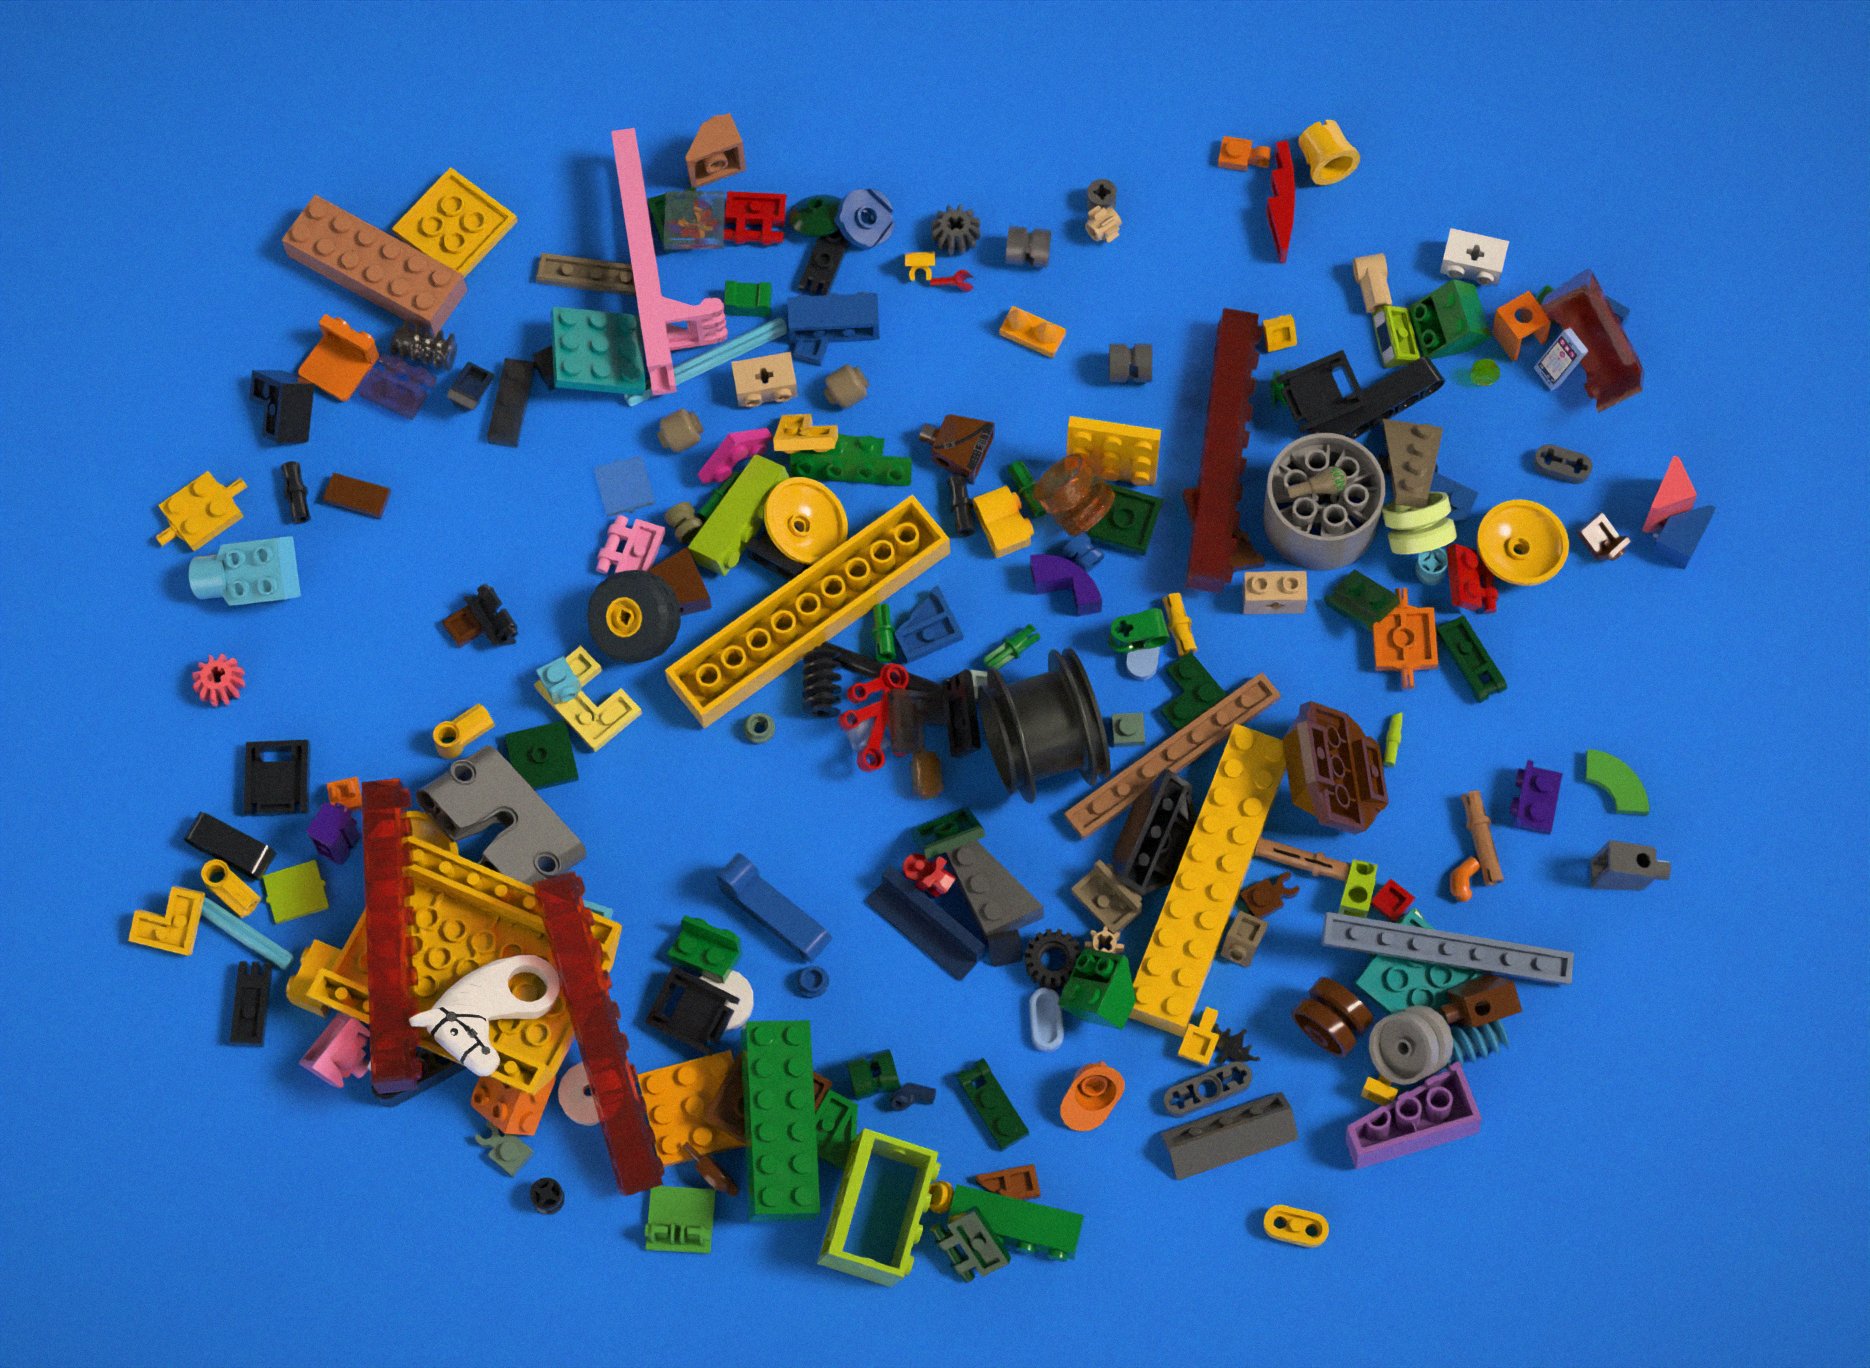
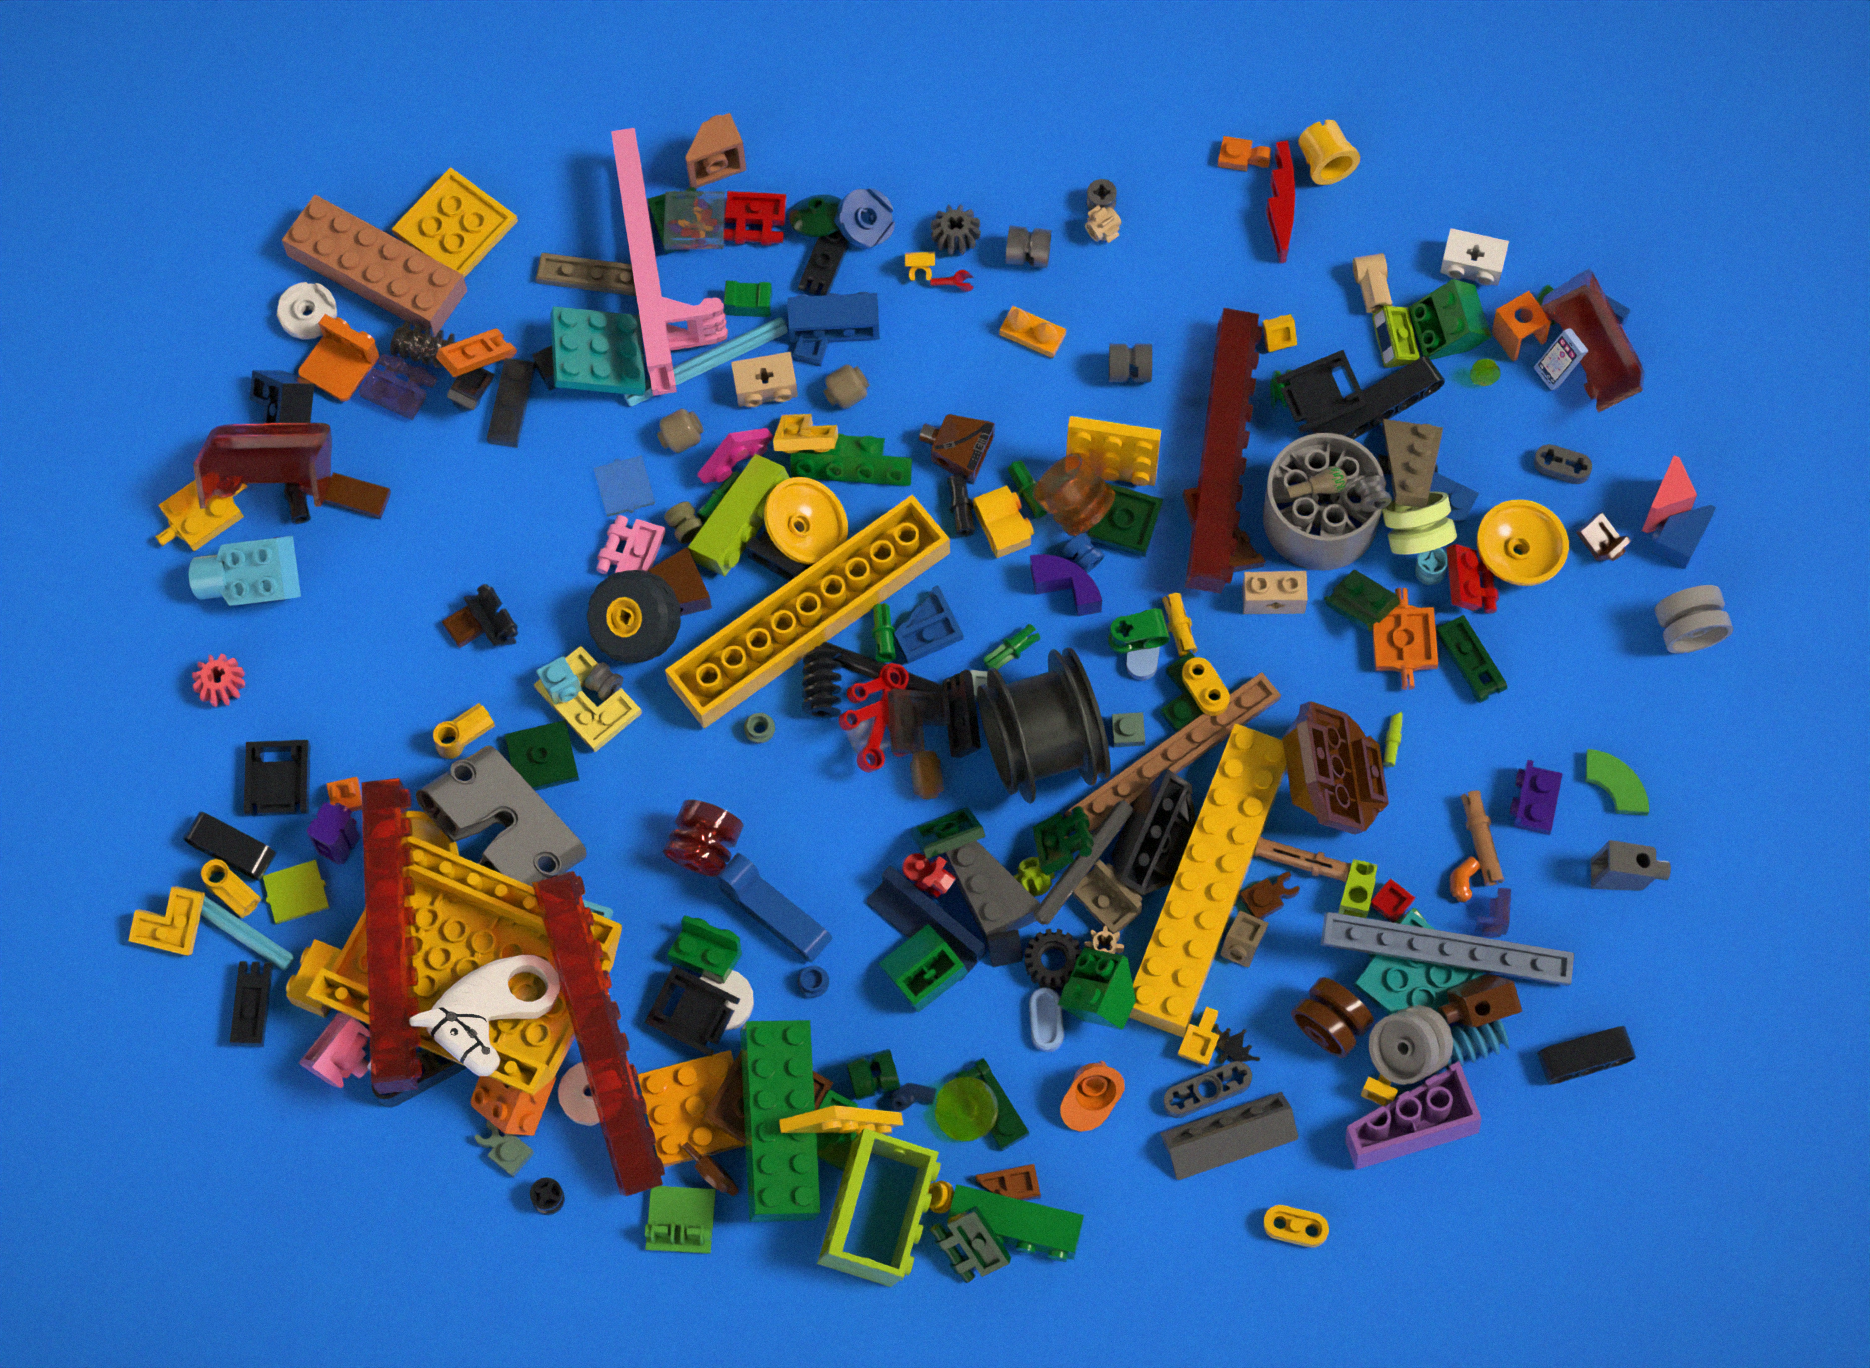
none -> clear red windscreen [193,423,332,509]
none -> white plate [277,282,337,339]
none -> orange plate [435,328,517,377]
none -> flat silver wheel [585,662,624,701]
none -> clear red wheel [663,799,744,877]
none -> yellow wing [779,1105,904,1135]
none -> green slope [878,924,968,1013]
none -> clear neon green tile [935,1077,998,1141]
none -> lime gear [1014,857,1055,896]
none -> dark grey axle [1033,801,1133,925]
none -> dark green plate [1033,806,1094,876]
none -> yellow plate [1182,657,1230,716]
none -> flat silver wheel [1355,475,1392,512]
none -> clear purple bracket [1475,888,1511,938]
none -> black beam [1537,1026,1636,1085]
none -> light grey wheel [1654,585,1734,654]

